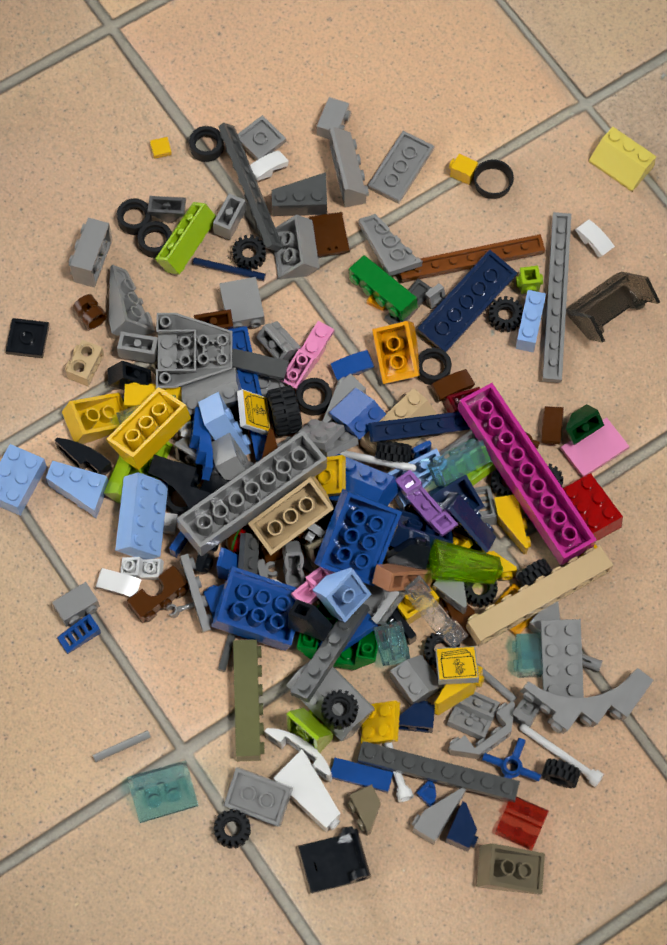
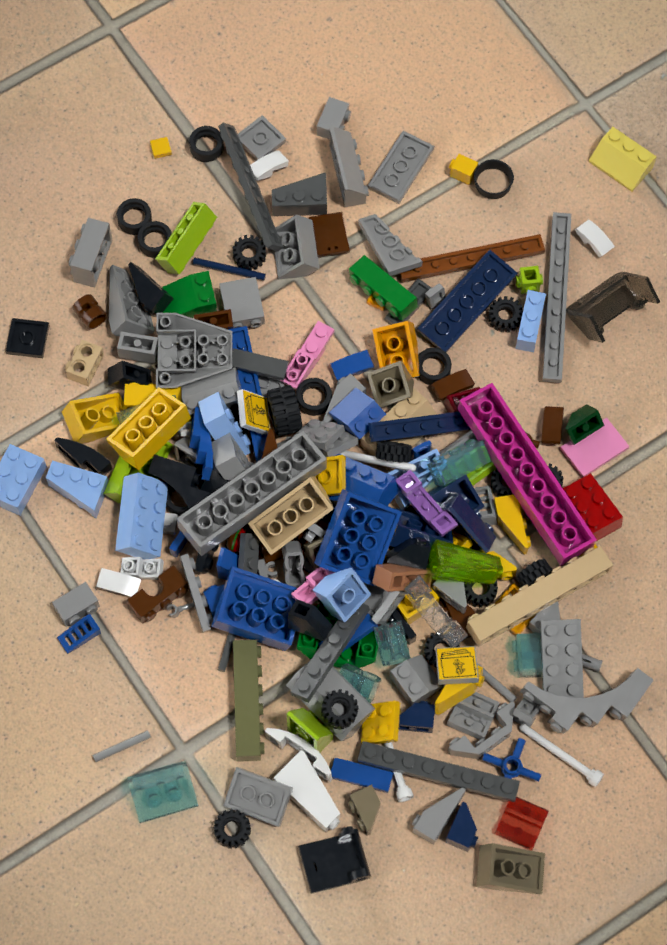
flat silver slope [147,196,186,223] -> none
light grey brick [213,194,246,240] -> none
light grey brick [256,321,301,361] -> none
blue tile [416,780,436,807] -> none
black tyre [541,758,581,788] -> none
none -> black slope [128,262,174,314]
none -> green slope [162,271,217,318]
none -> clear light blue brick [340,663,381,703]
none -> dark tan slope [367,361,414,408]

